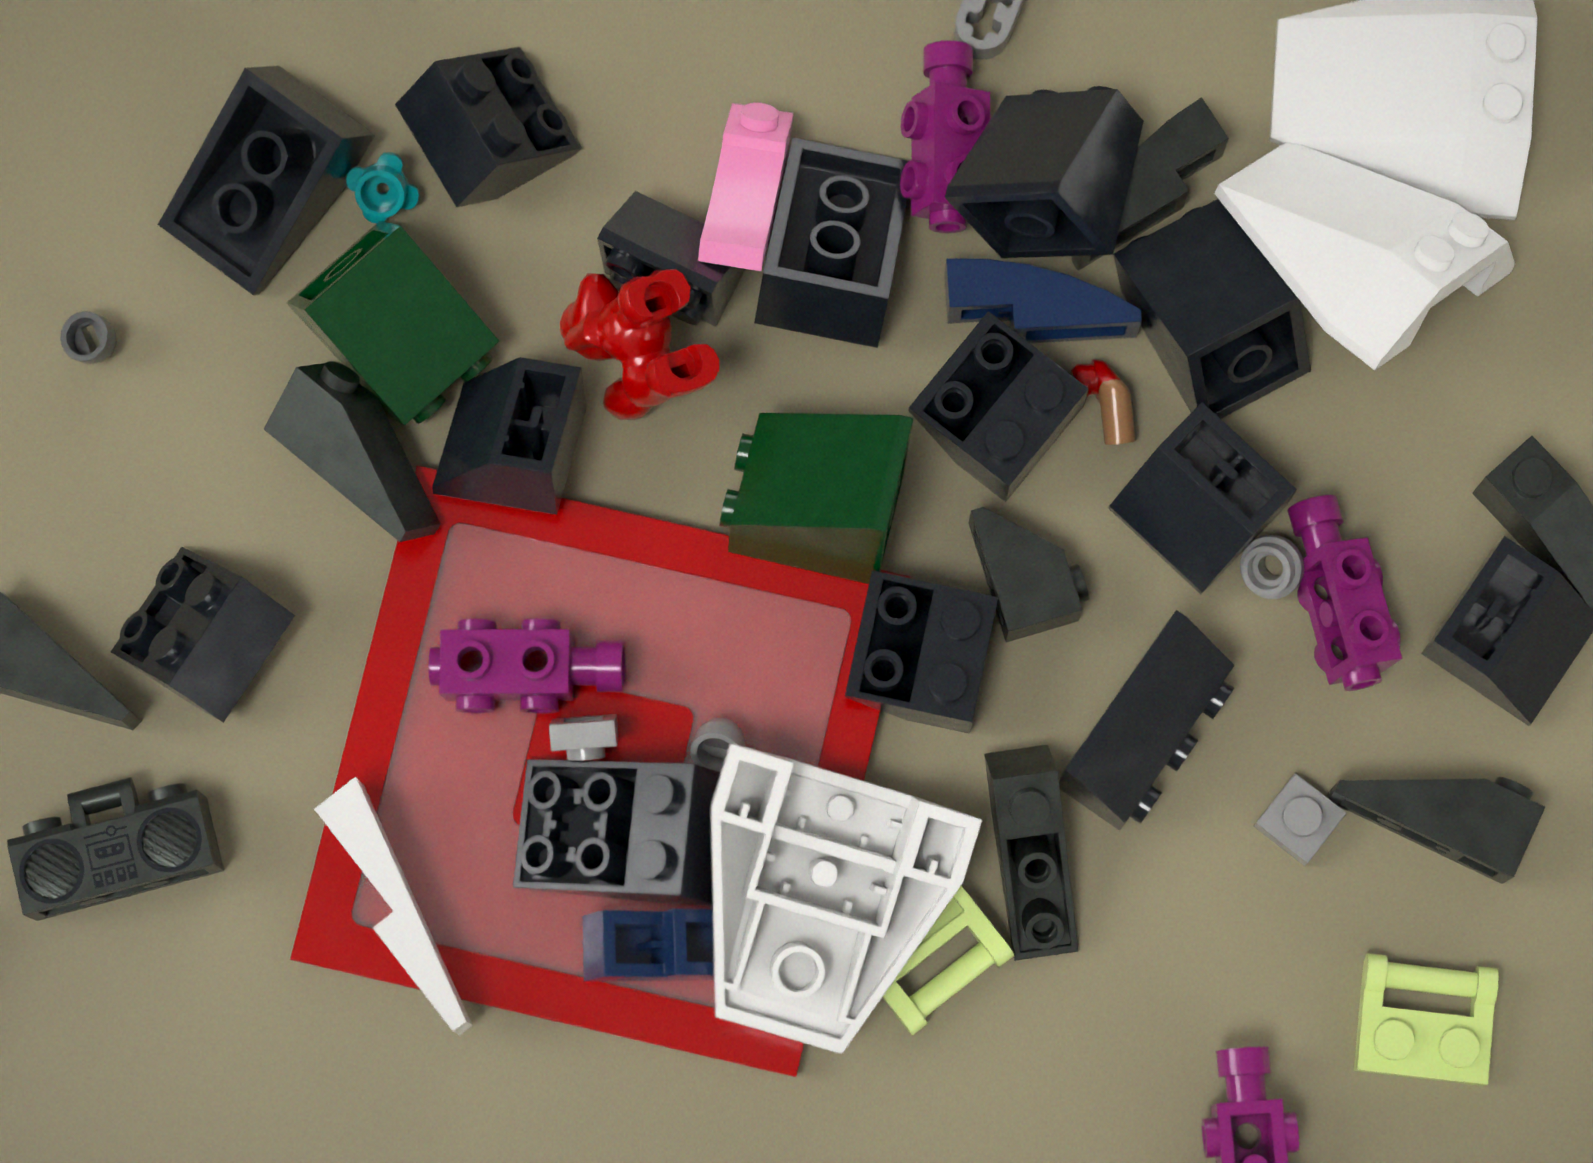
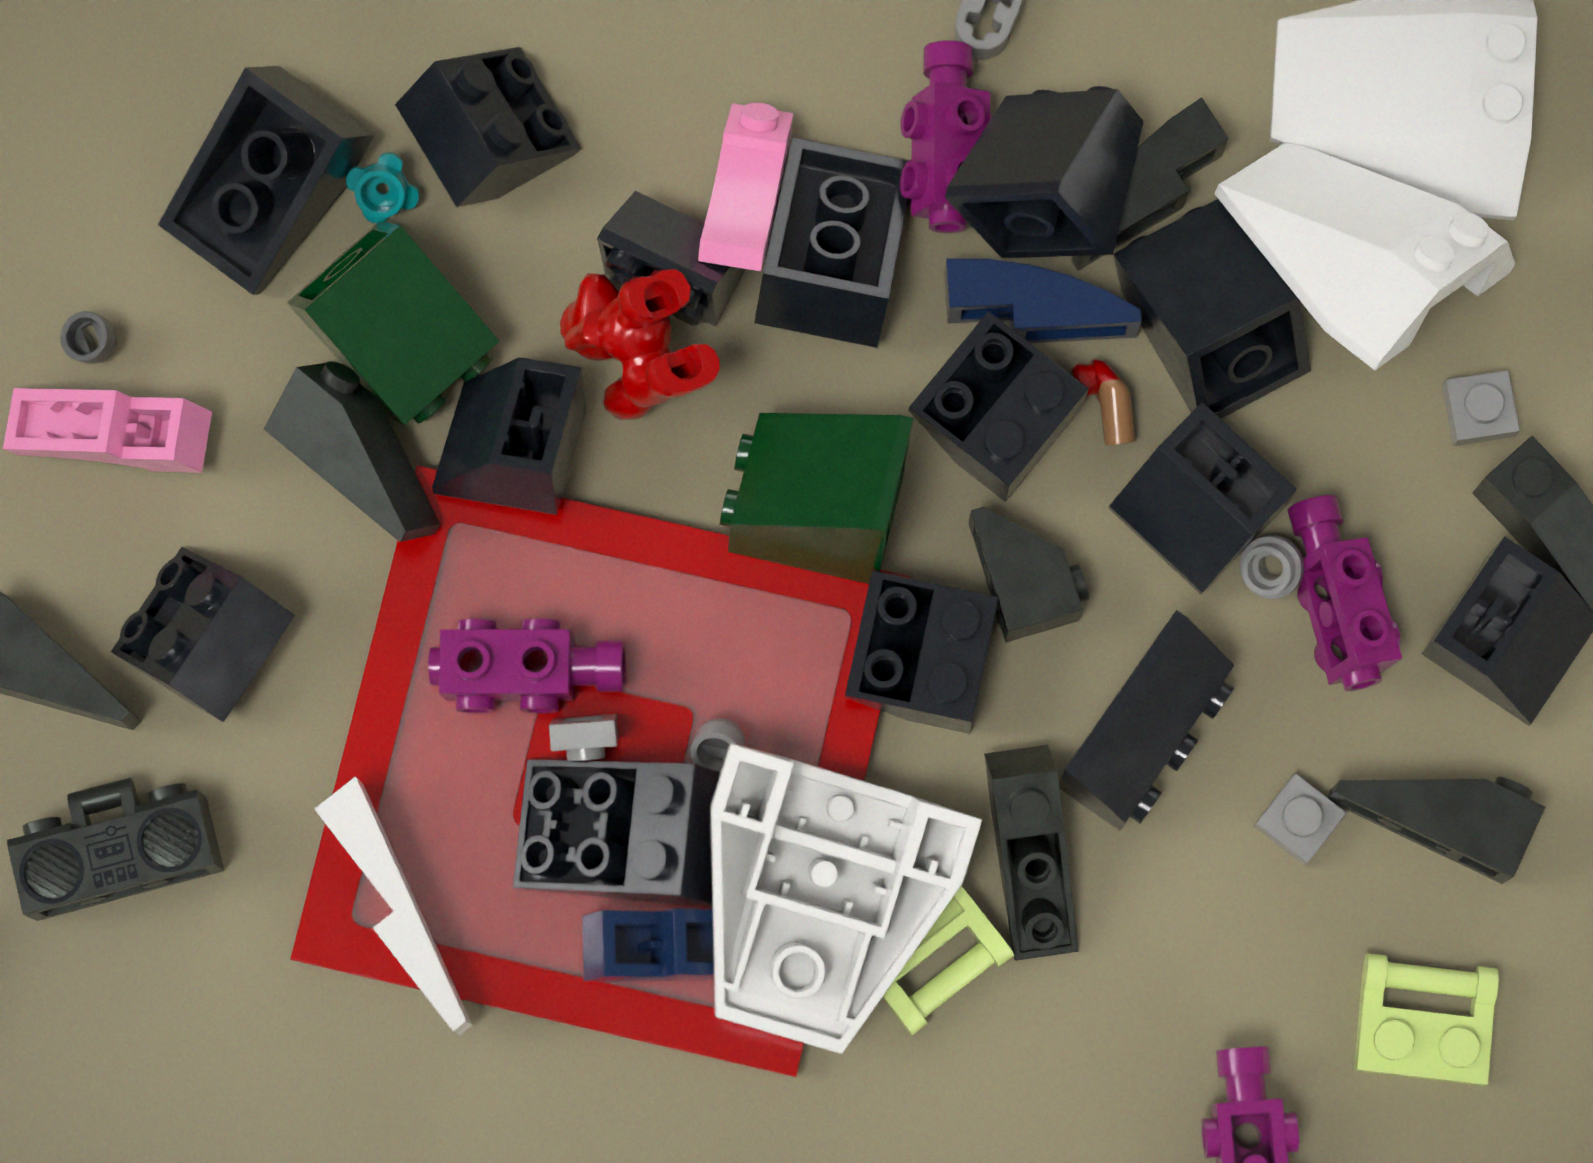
none -> bright pink slope [3,388,212,473]
none -> light grey plate [1442,370,1520,446]

